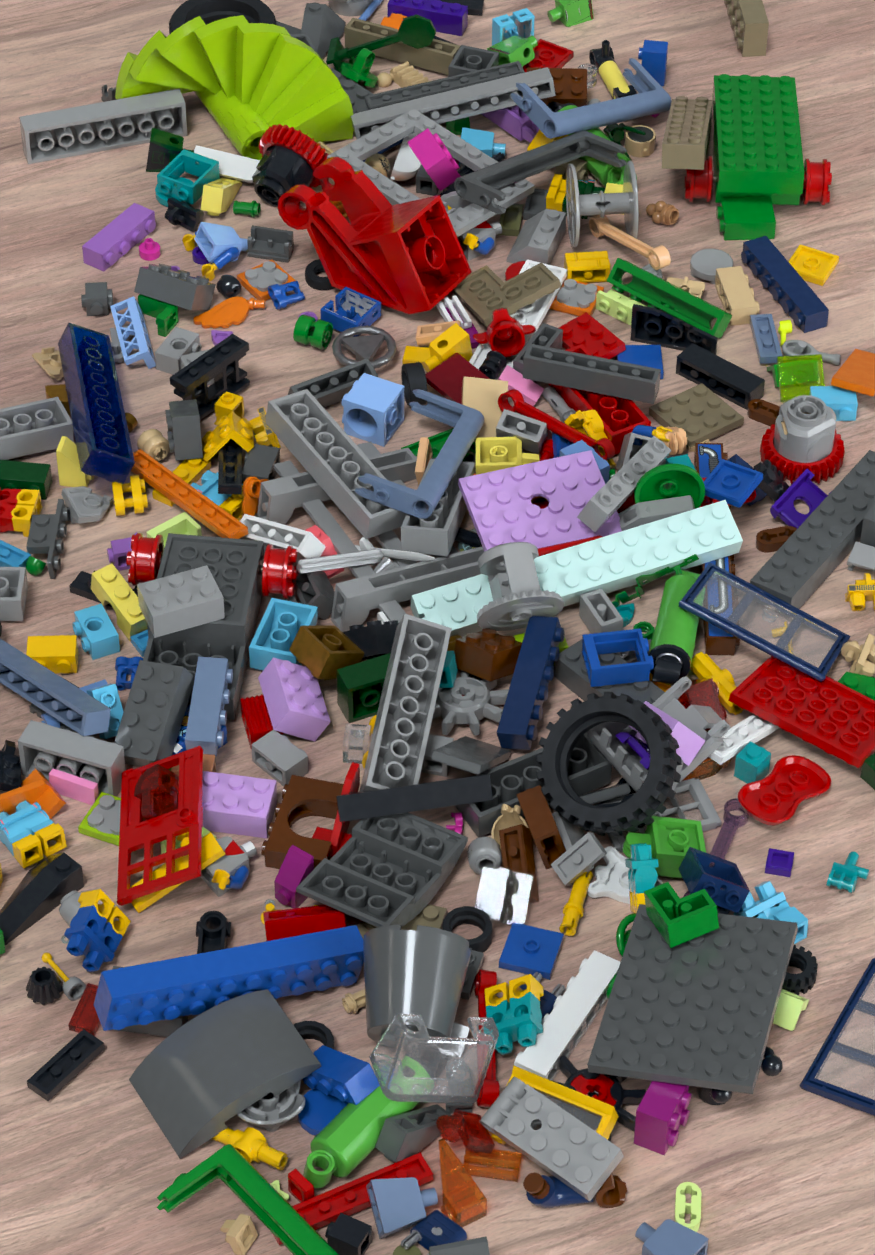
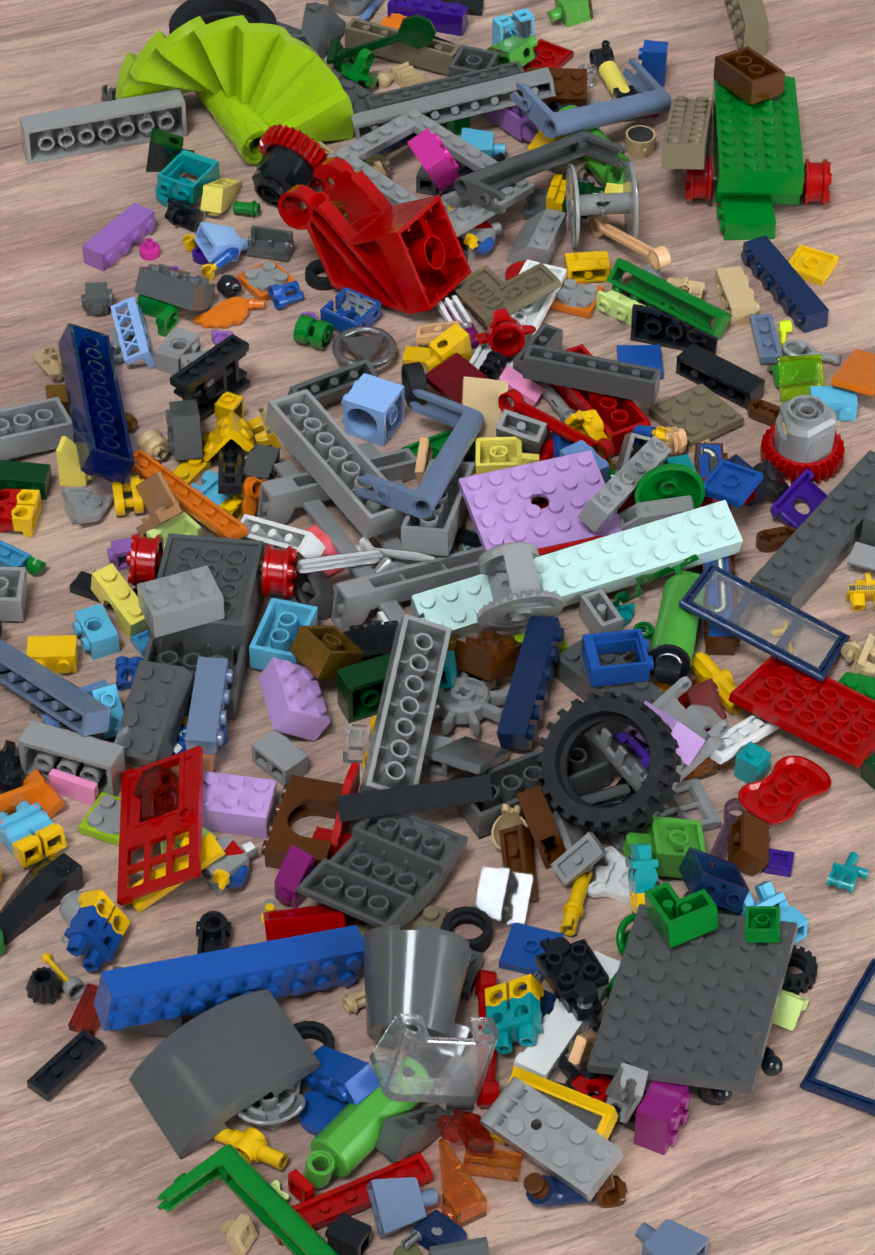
dark grey bracket [26,499,70,579] -> none
white brick [194,145,260,183] -> none
red brick [240,694,284,749] -> none
white brick [391,133,421,181] -> none
dark pink piece [446,812,463,835] -> none
light grey head [467,837,502,875] -> none
olive tile [499,204,524,237] -> none
red plate [559,312,626,359] -> none
dark green plant [603,123,646,161] -> none
medium nougat piece [646,201,679,225] -> none
yellowish green beam [674,1182,702,1232] -> none
light grey tile [690,249,733,284] -> none
none -> medium nougat bracket [136,471,183,535]
none -> black piece [536,937,609,1032]
none -> light nougat tile [568,1031,597,1065]
none -> light grey hinge [605,1062,648,1124]
none -> reddish brown brick [714,46,785,105]
none -> reddish brown brick [728,811,770,877]
none -> green piece [745,906,781,943]

